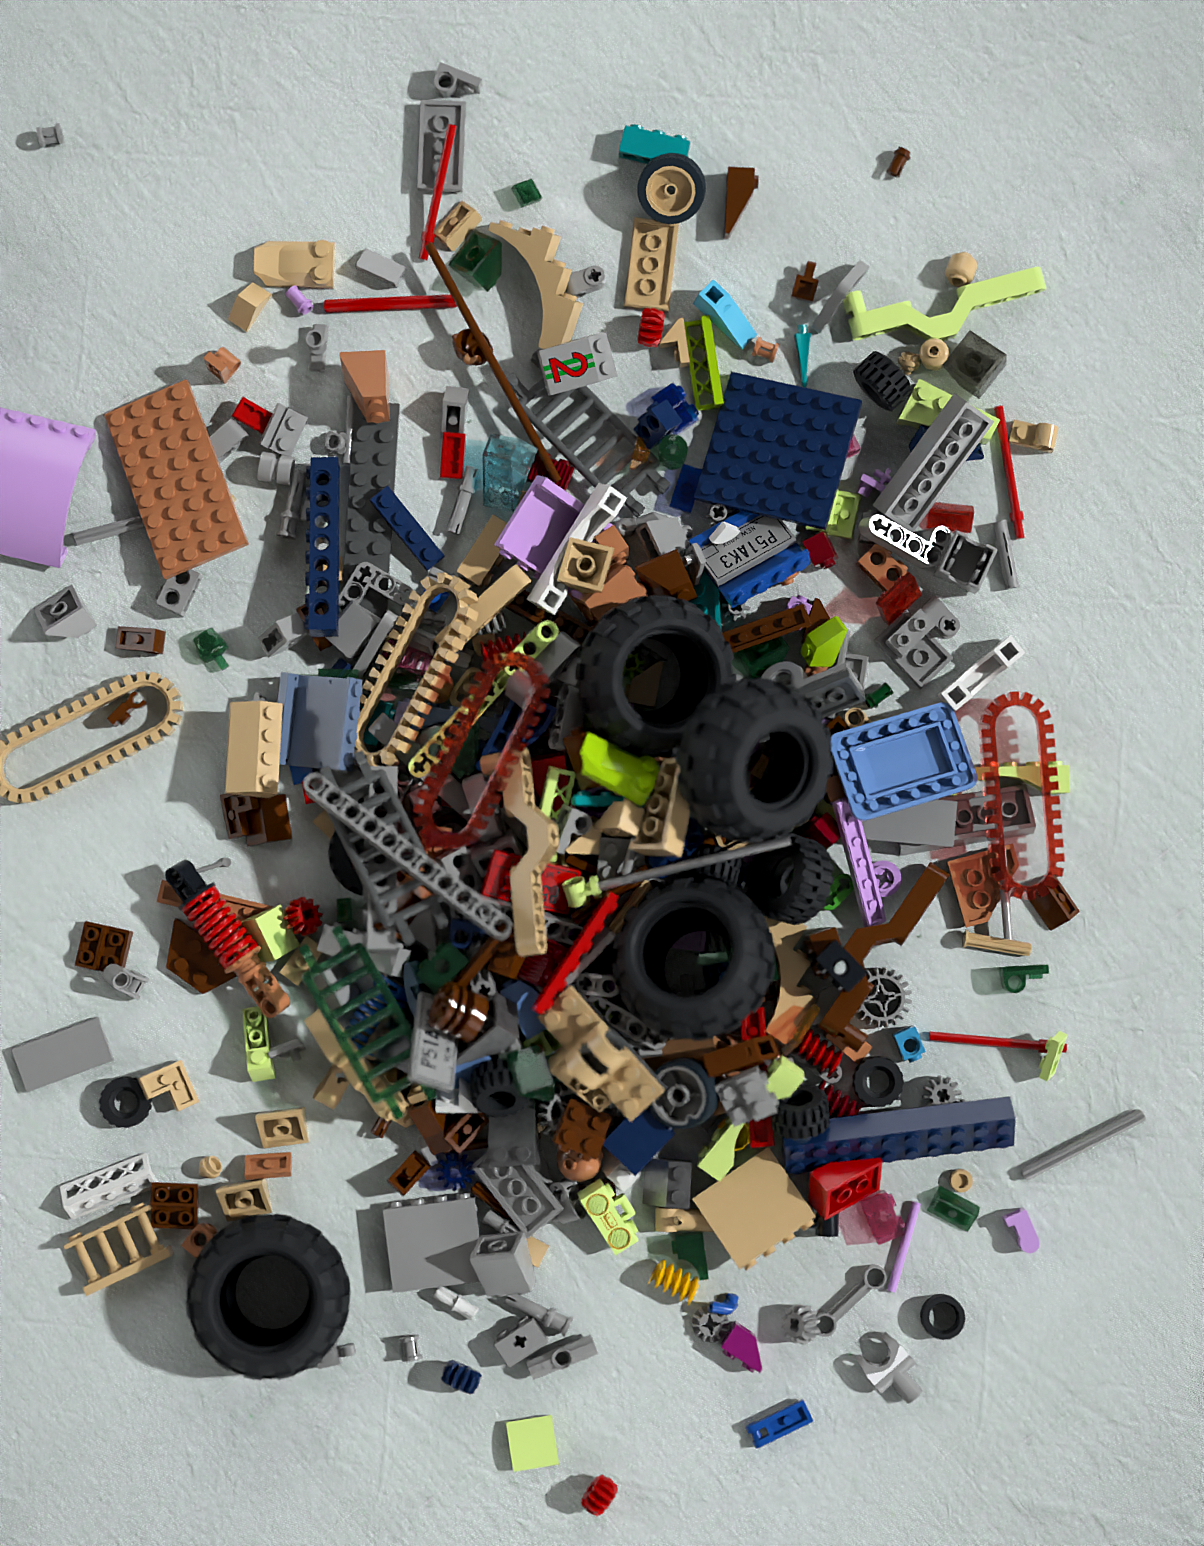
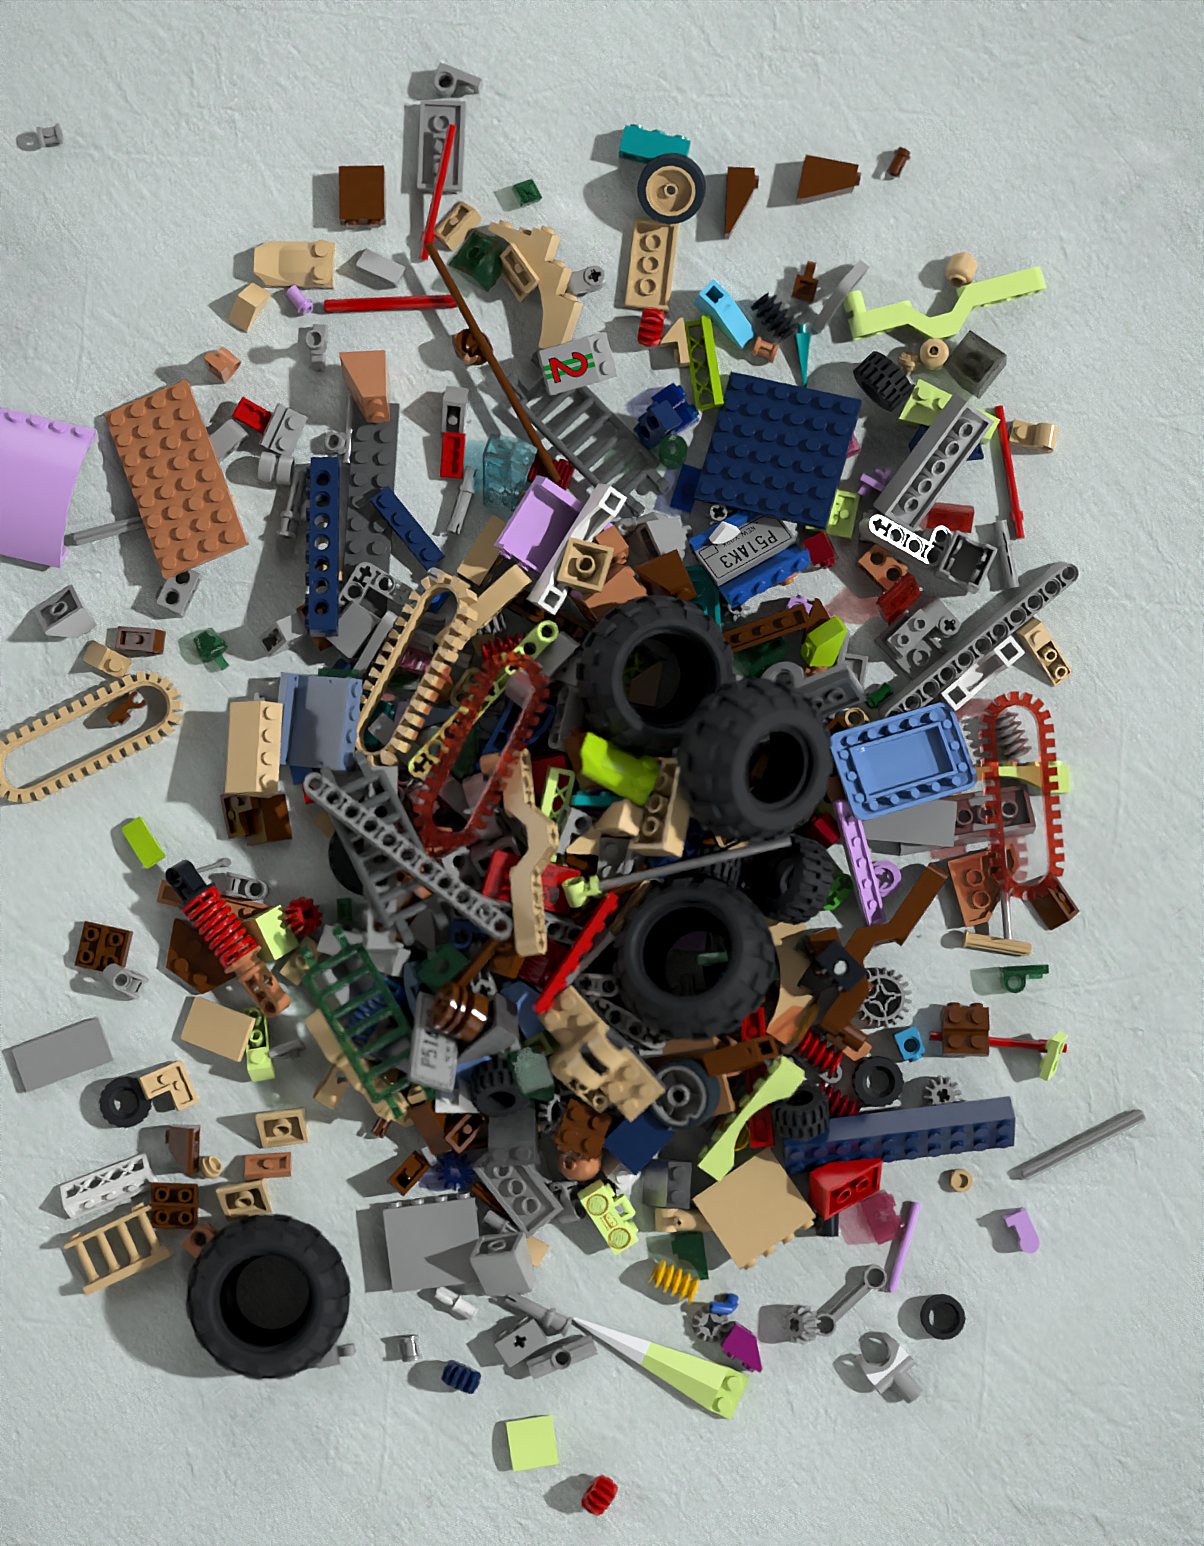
clear orange piece [629,436,650,470] -> none
light grey piece [682,543,706,586] -> none
light grey plate [715,1065,779,1127] -> none
blue plate [745,1399,814,1449] -> none
clear green slope [927,1186,980,1232] -> none
none -> tan slope [82,640,133,681]
none -> lime slope [121,816,166,869]
none -> reddish brown slope [165,1124,201,1175]
none -> tan tile [180,996,256,1062]
none -> light grey piece [222,872,269,900]
none -> reddish brown brick [339,165,386,228]
none -> tan slope [495,243,540,302]
none -> yellowish green plate [573,1317,750,1420]
none -> black piece [751,293,799,343]
none -> reddish brown slope [796,154,861,205]
none -> light grey beam [878,561,1079,720]
none -> reddish brown plate [941,1002,990,1057]
none -> light grey piece [989,712,1032,762]
none -> tan slope [1014,617,1073,687]

